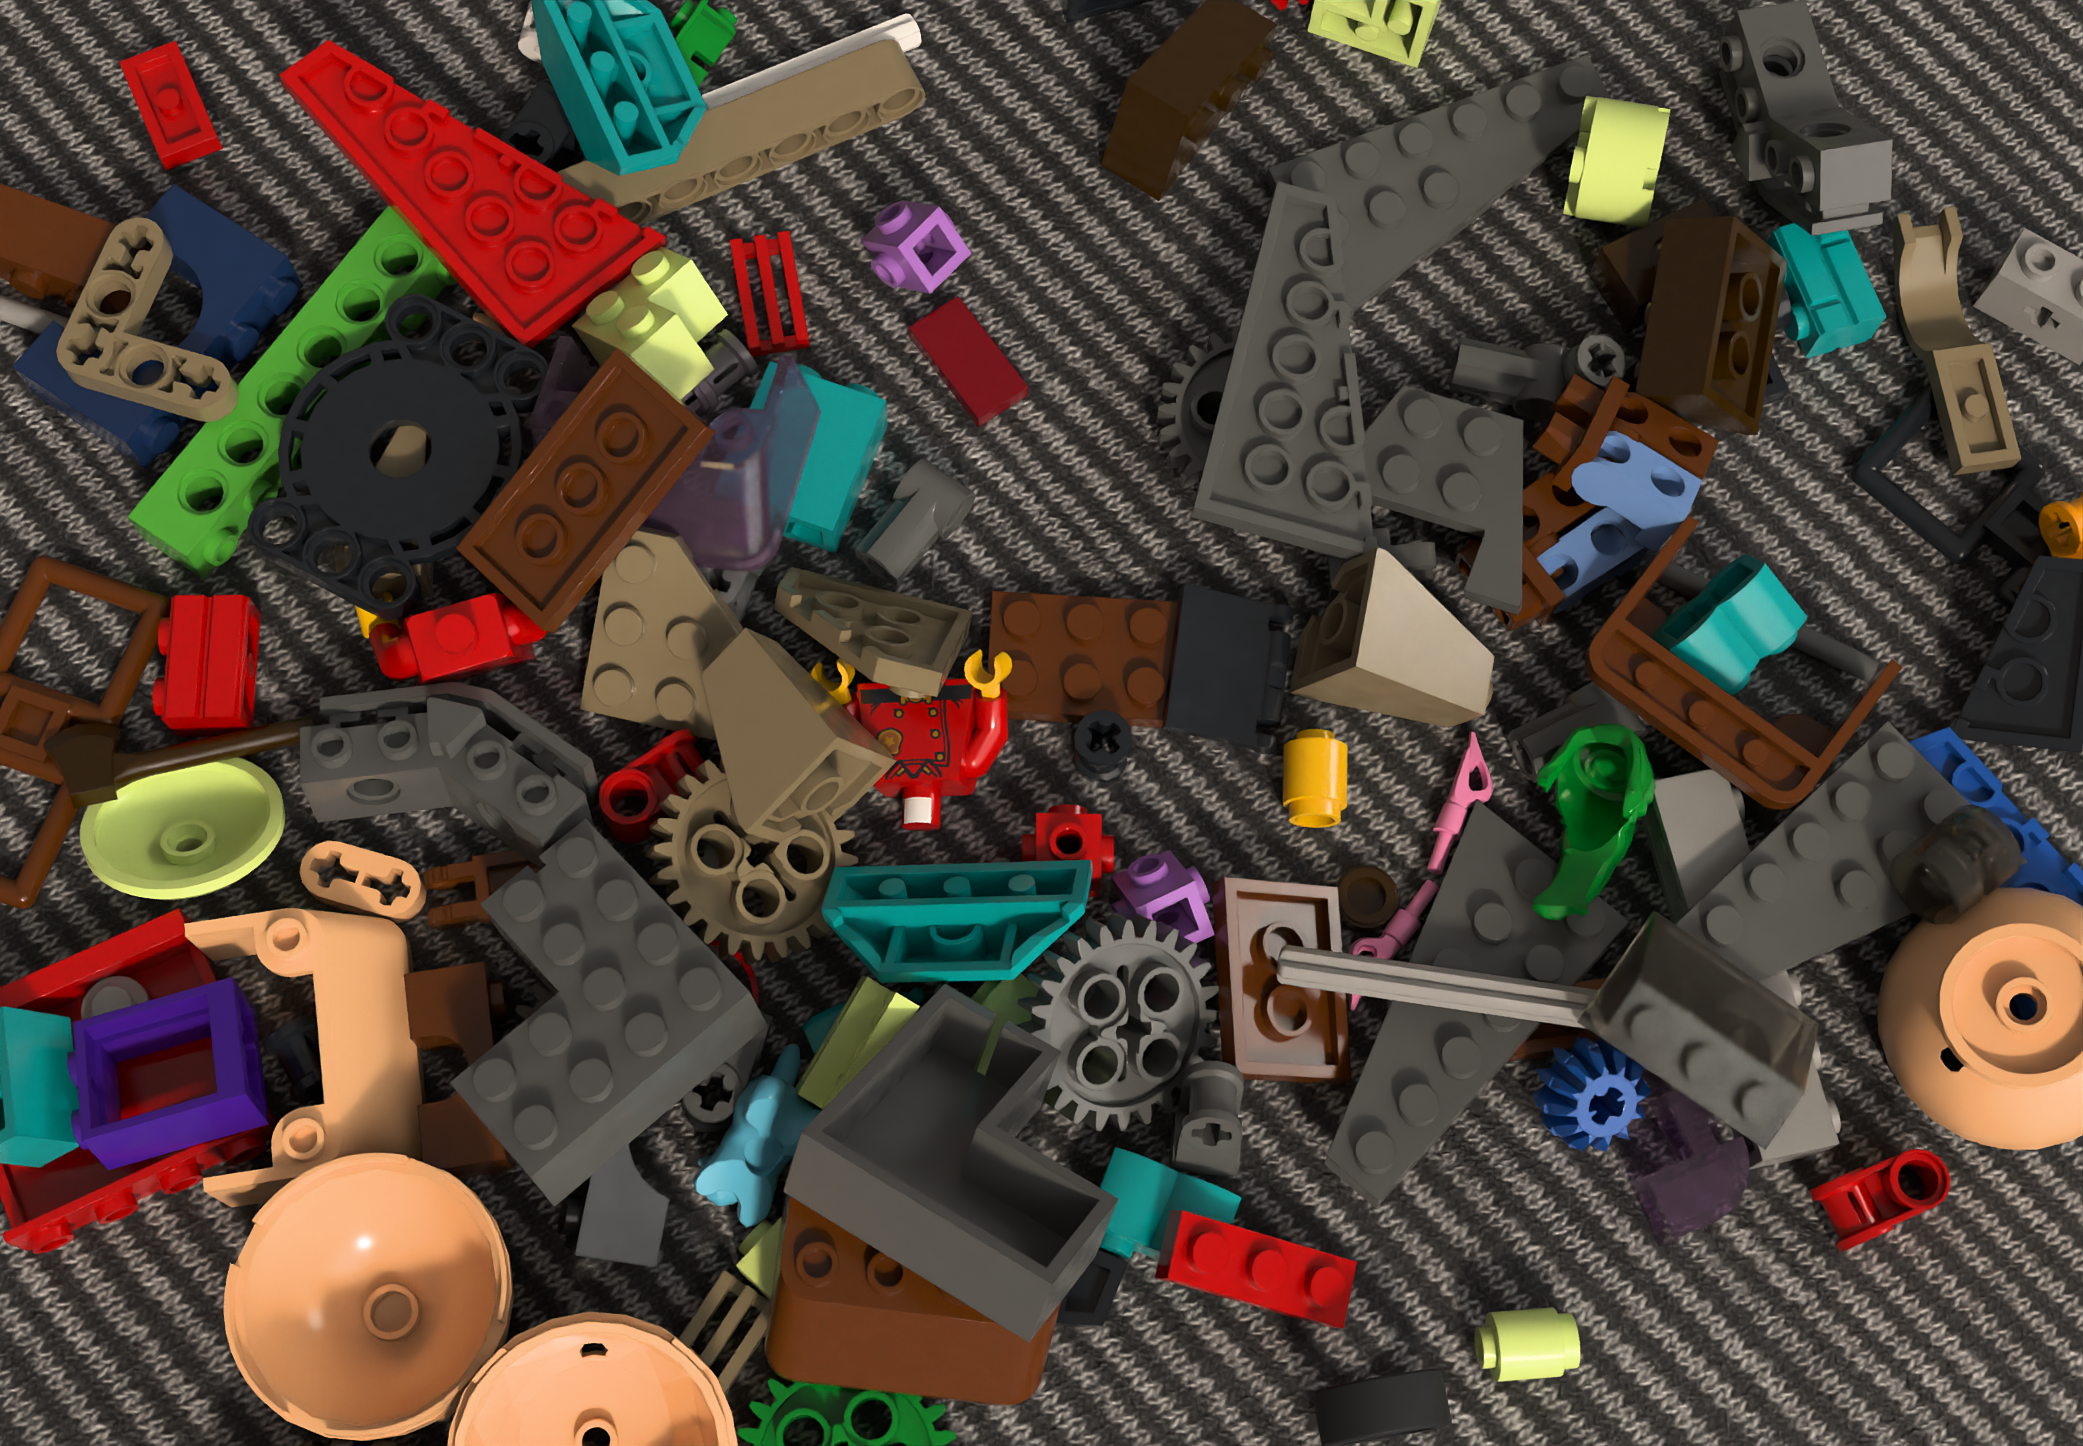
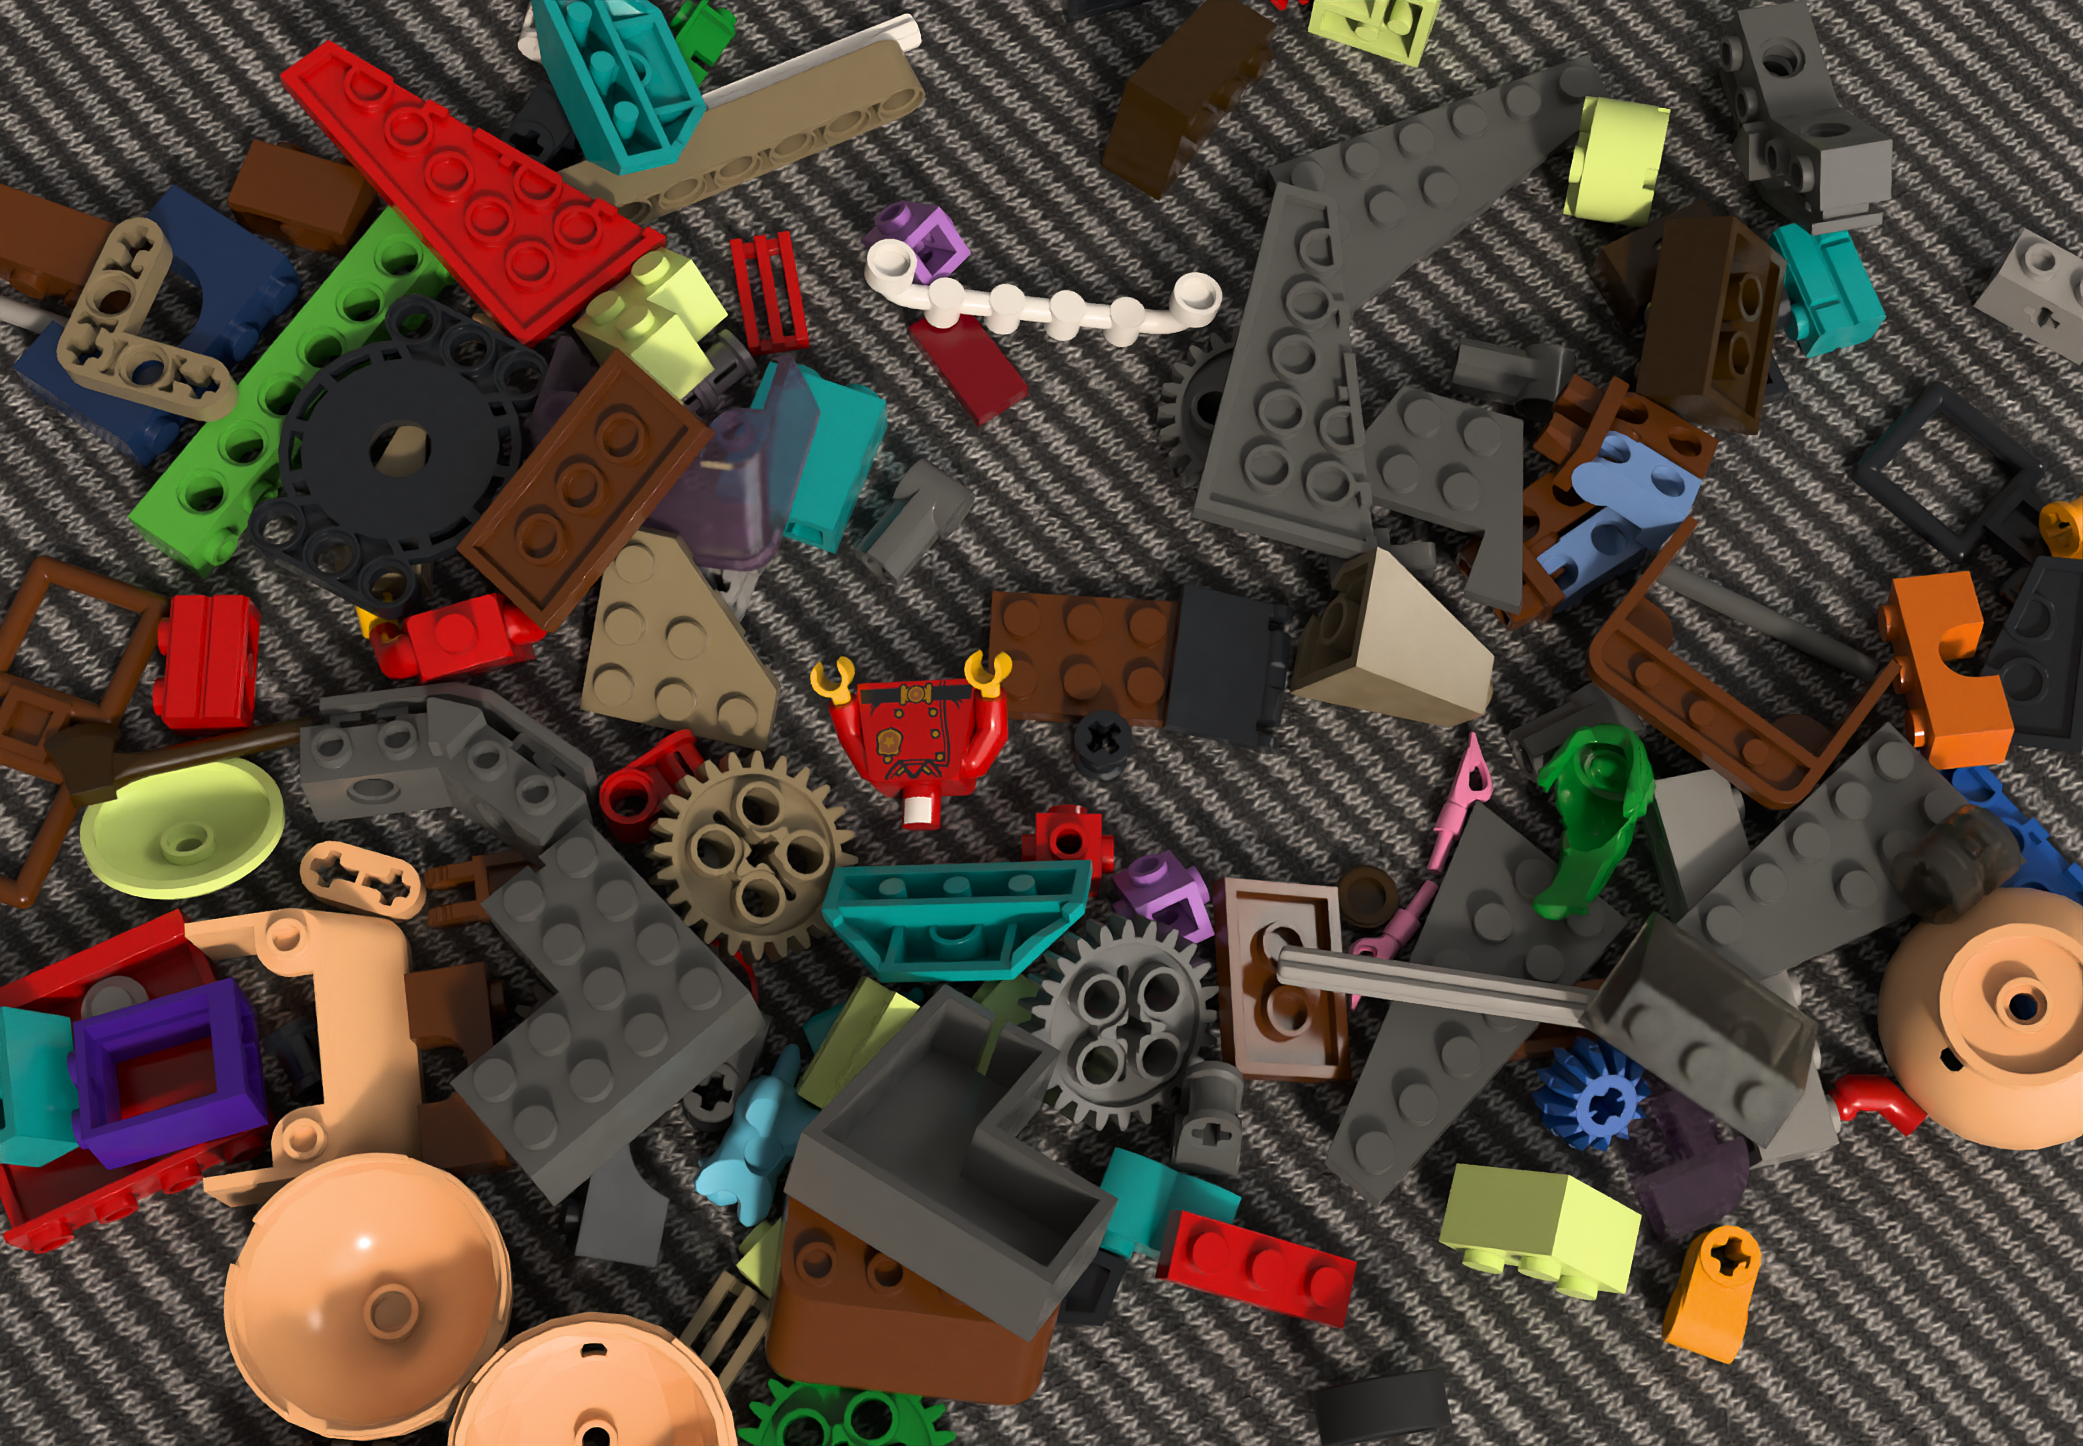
red plate [119,40,223,171] -> none
dark tan slope [700,628,897,842] -> none
dark tan plate [774,567,973,699] -> none
yellow brick [1283,729,1348,828] -> none
yellowish green brick [1474,1307,1580,1382] -> none
dark grey bush [1562,335,1627,390] -> none
teal brick [1652,553,1807,696] -> none
red piece [1808,1149,1950,1253] -> none
dark tan piece [1892,207,2021,475] -> none
none -> reddish brown brick [227,139,380,259]
none -> white bar [864,239,1222,347]
none -> yellowish green brick [1439,1163,1642,1300]
none -> light orange piece [1661,1225,1761,1365]
none -> red arm [1825,1074,1928,1137]
none -> orange arch [1878,571,2015,770]

